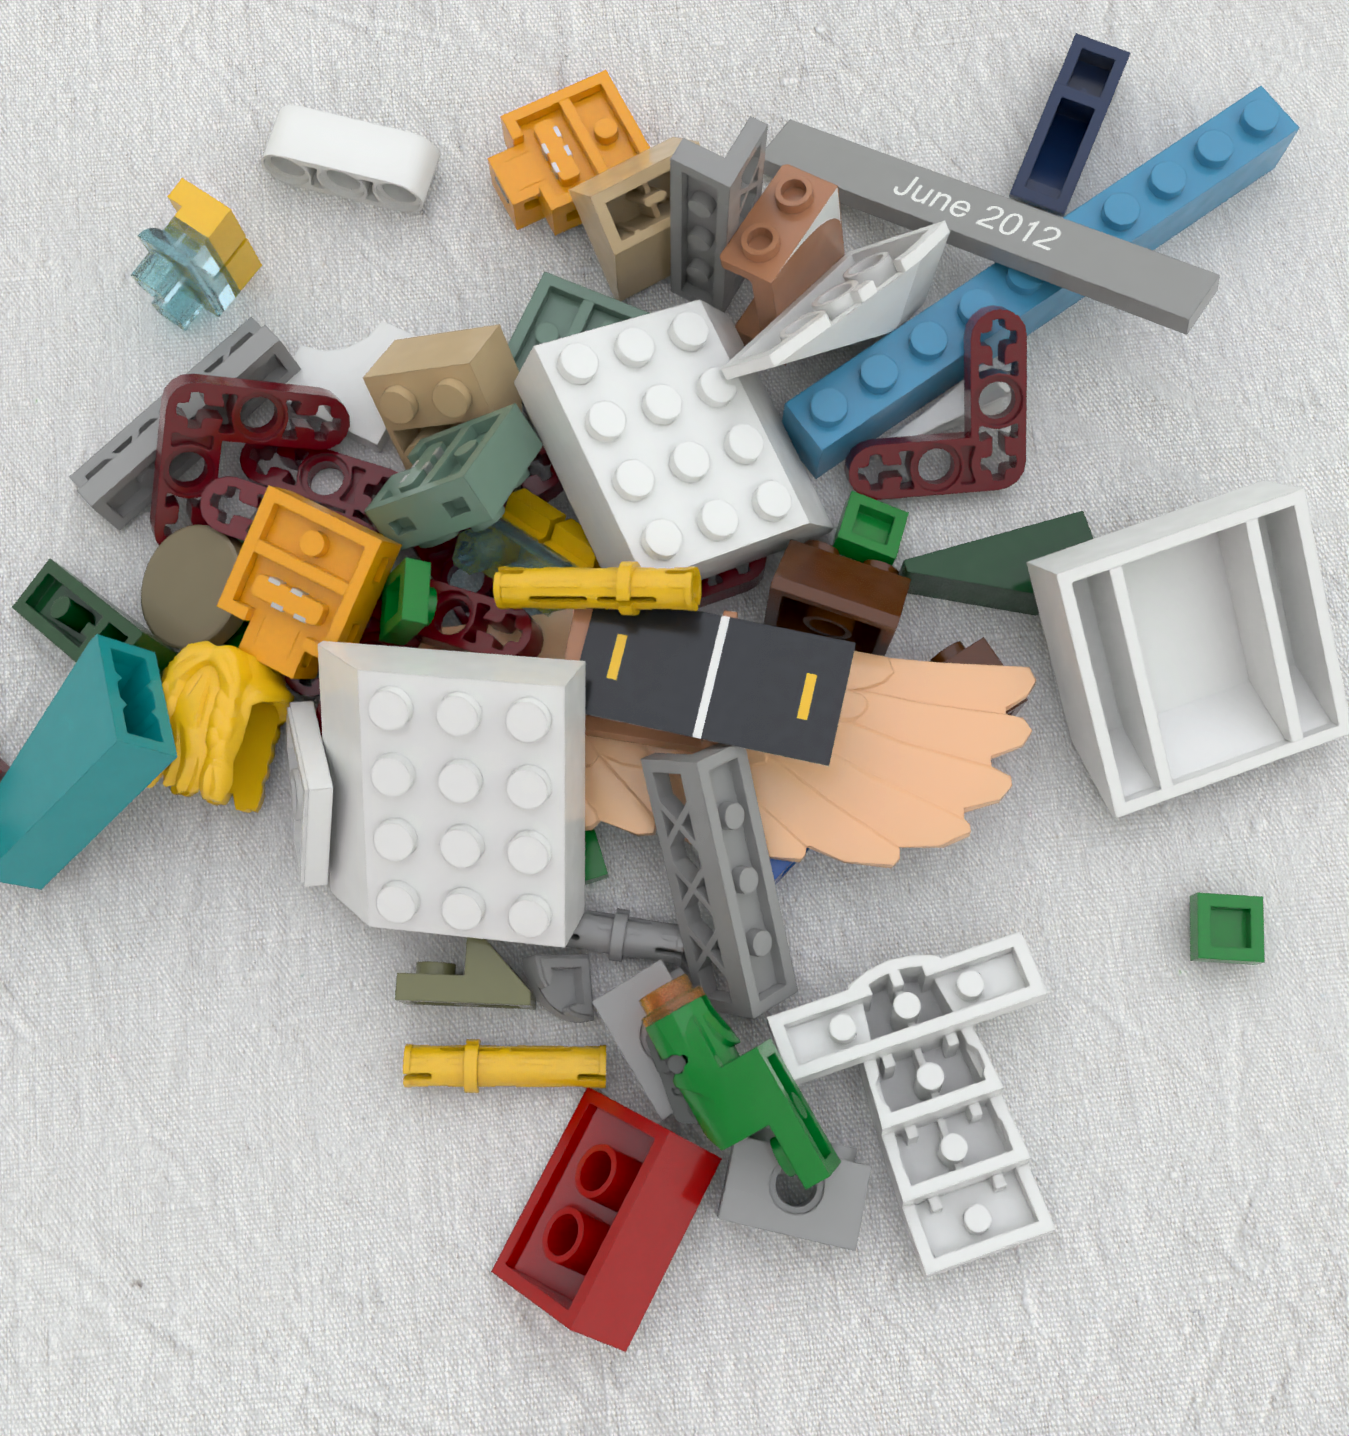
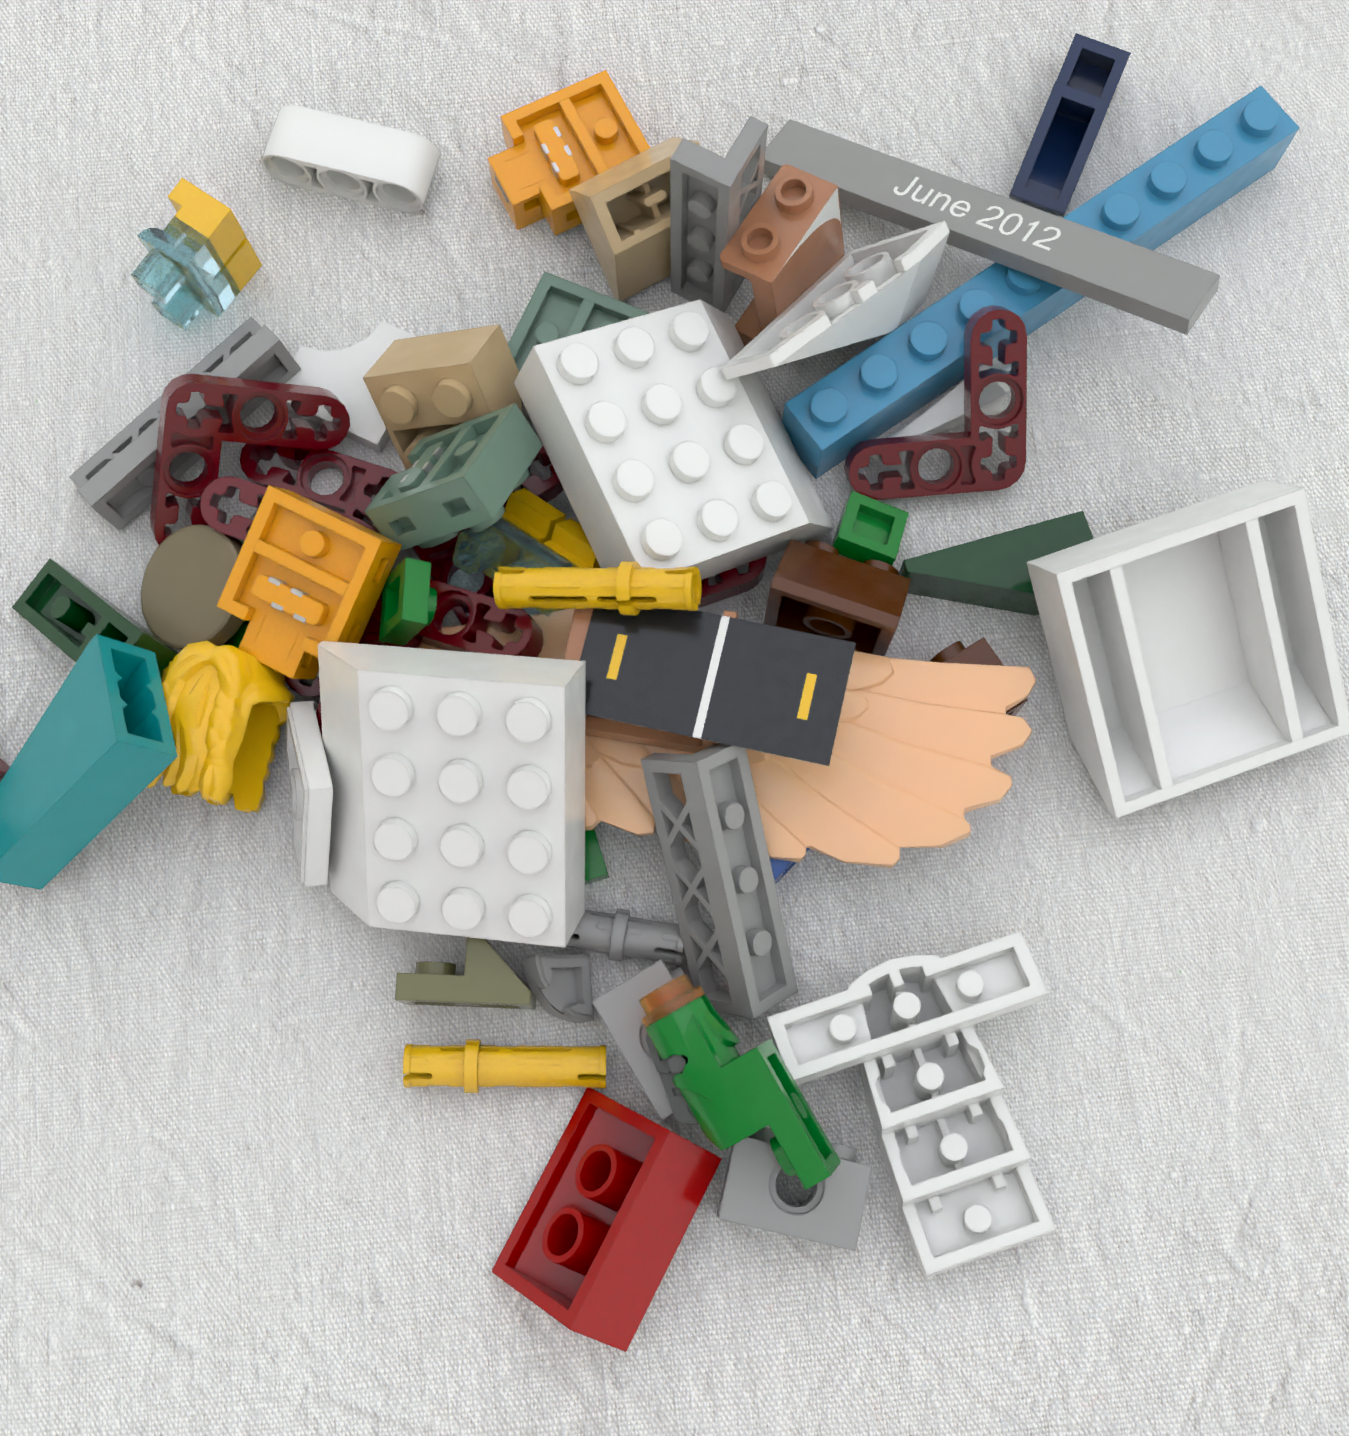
green plate [1190,892,1265,965] -> none

